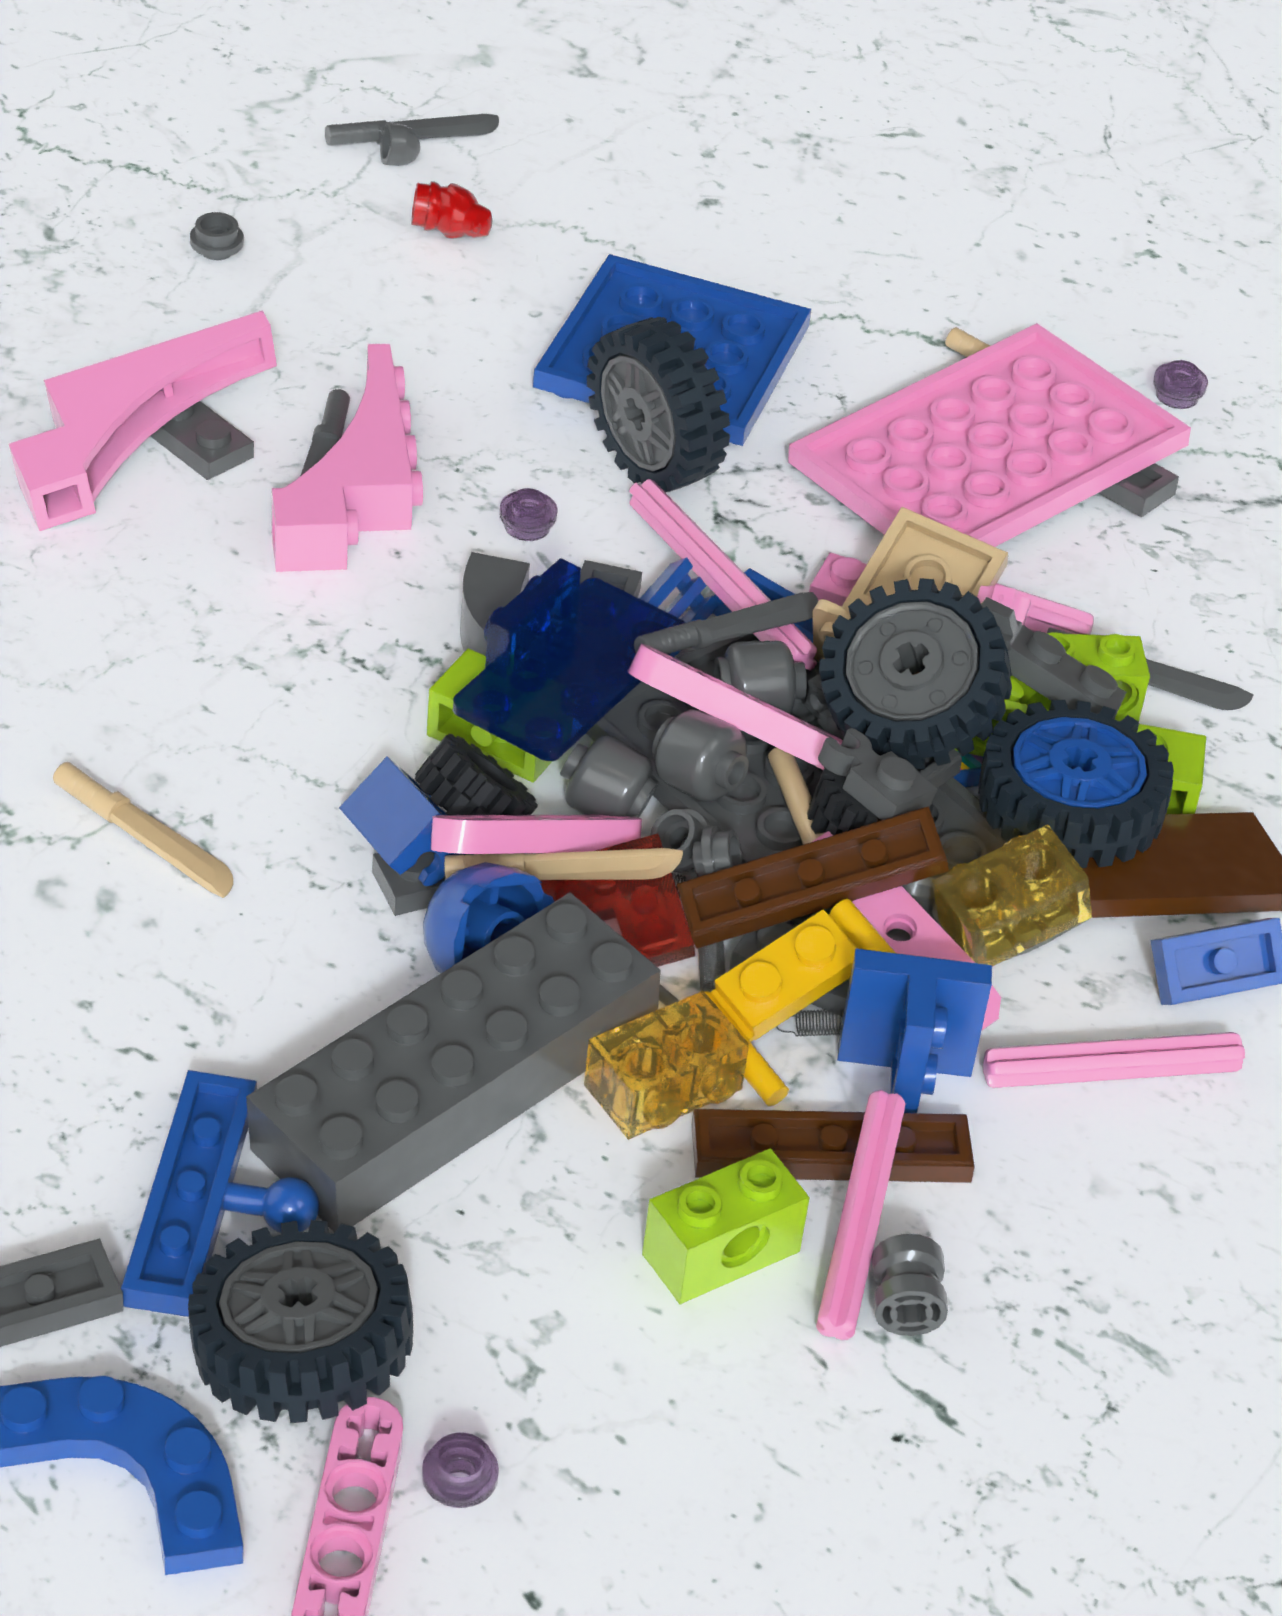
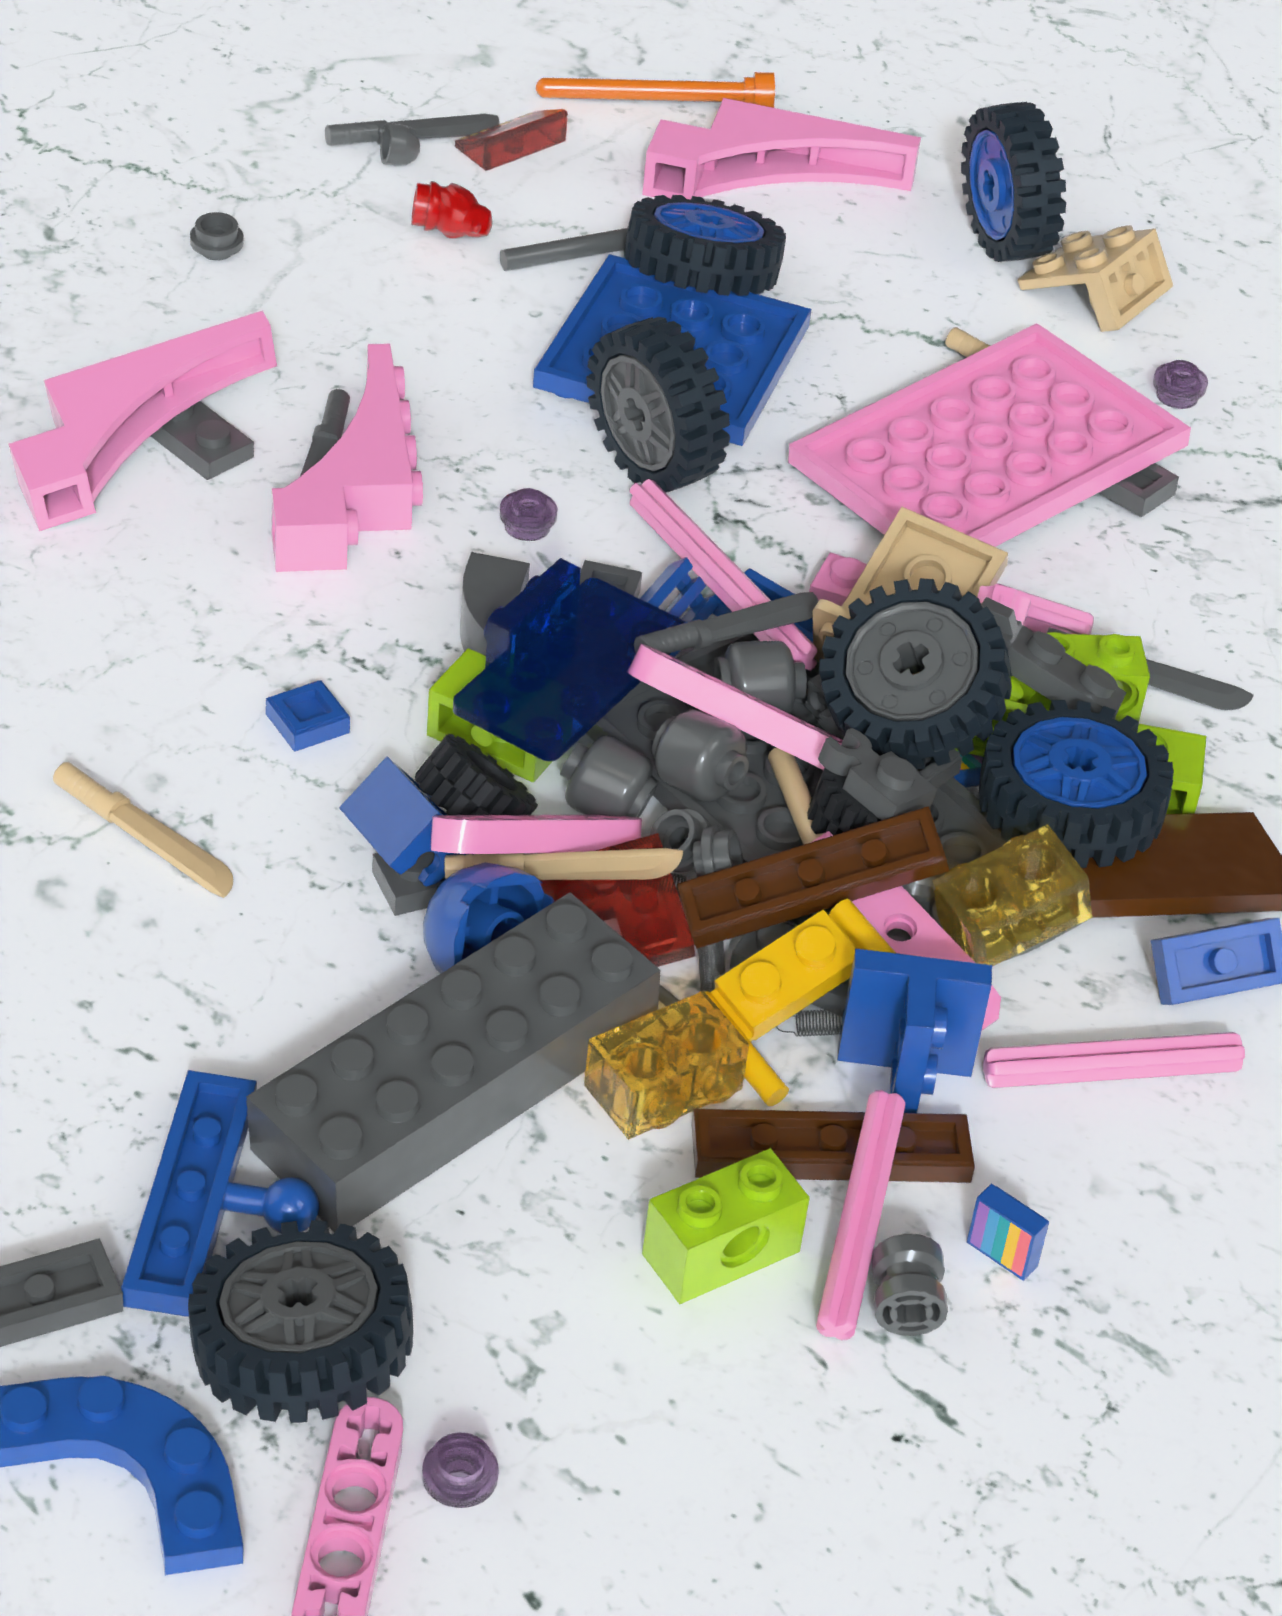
none -> blue tile [266,680,350,752]
none -> clear red slope [455,109,568,171]
none -> dark grey bar [500,228,628,271]
none -> orange piece [536,72,775,108]
none -> black wheel [624,195,786,296]
none -> bright pink arch [642,98,921,200]
none -> black wheel [961,102,1066,262]
none -> tile [966,1183,1049,1281]
none -> tan bracket [1018,225,1173,332]

